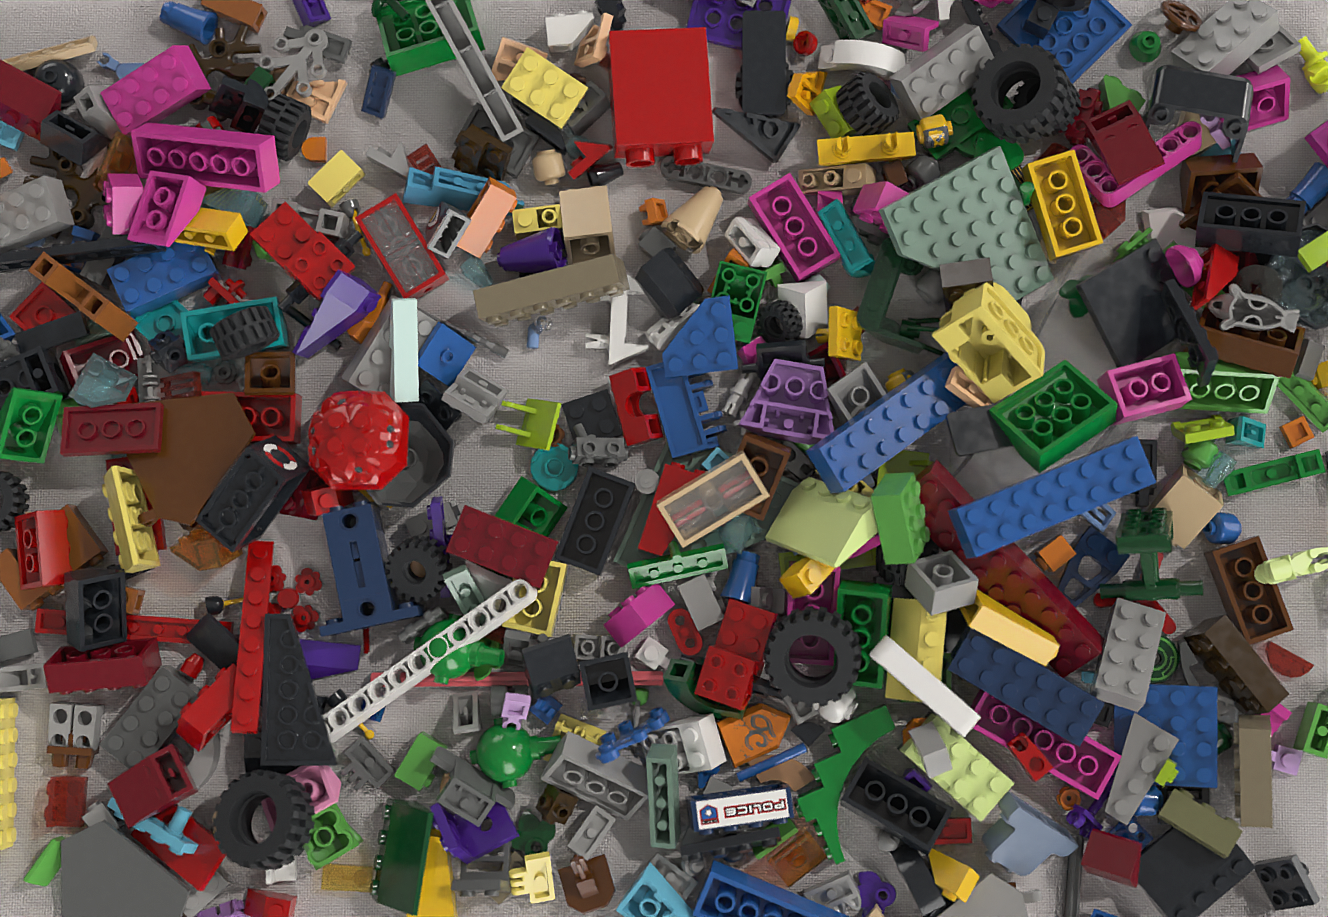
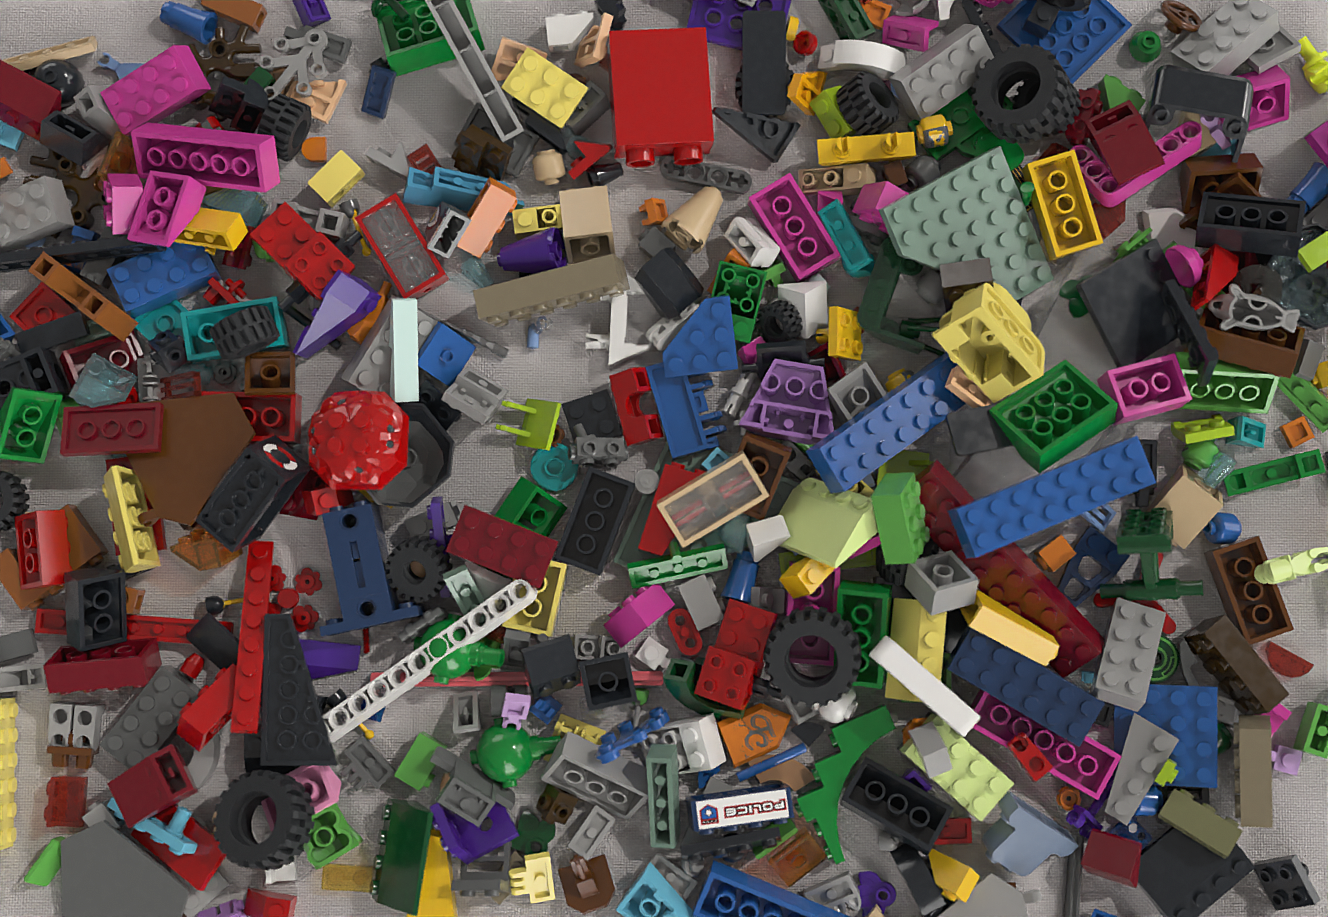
none -> white slope [746,515,791,562]

